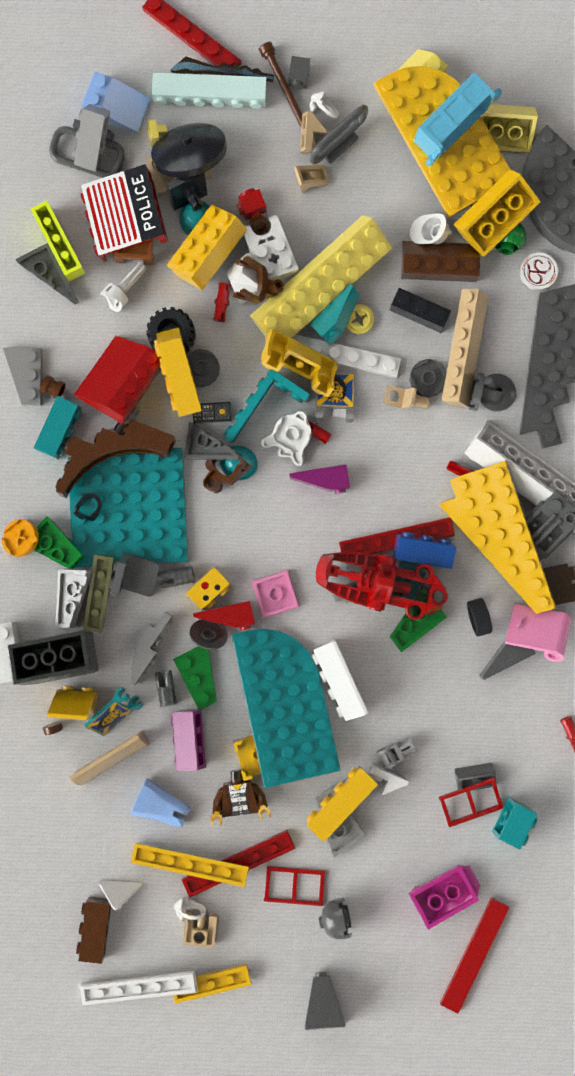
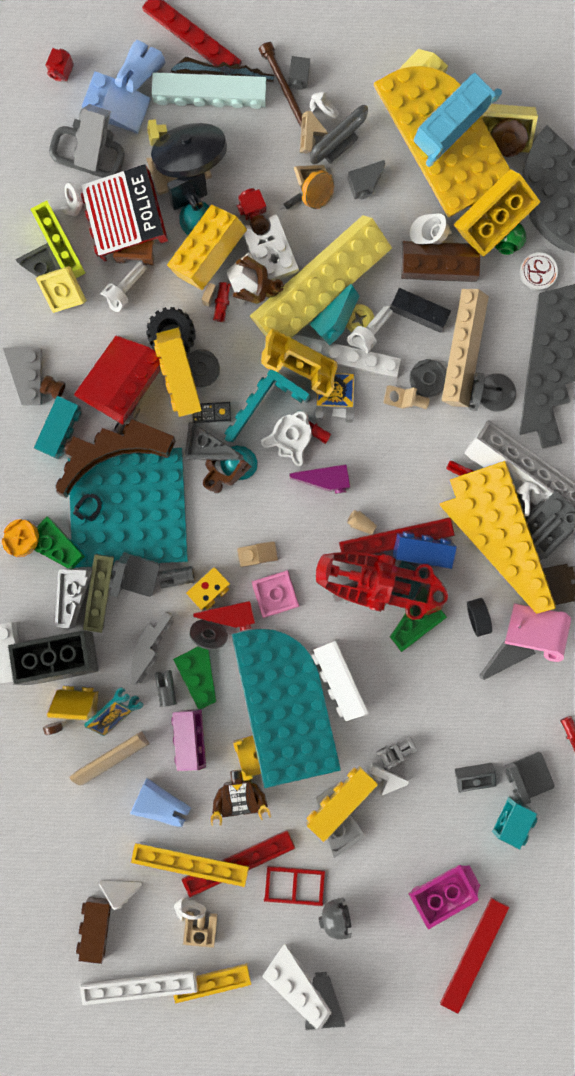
red window [438,777,503,828] -> none
none -> light yellow tile [36,266,87,313]
none -> red brick [45,48,74,82]
none -> white piece [61,182,84,217]
none -> light blue piece [115,40,165,93]
none -> tan tile [202,283,216,307]
none -> tan slope [237,542,278,567]
none -> white wing [262,944,332,1030]
none -> dark grey piece [280,193,302,210]
none -> tile [302,170,335,209]
none -> dark grey slope [347,160,385,199]
none -> white piece [347,306,393,354]
none -> tan cone [347,510,377,535]
none -> reddish brown tile [490,119,528,158]
none -> dark grey bracket [505,752,555,805]
none -> white piece [516,482,542,517]

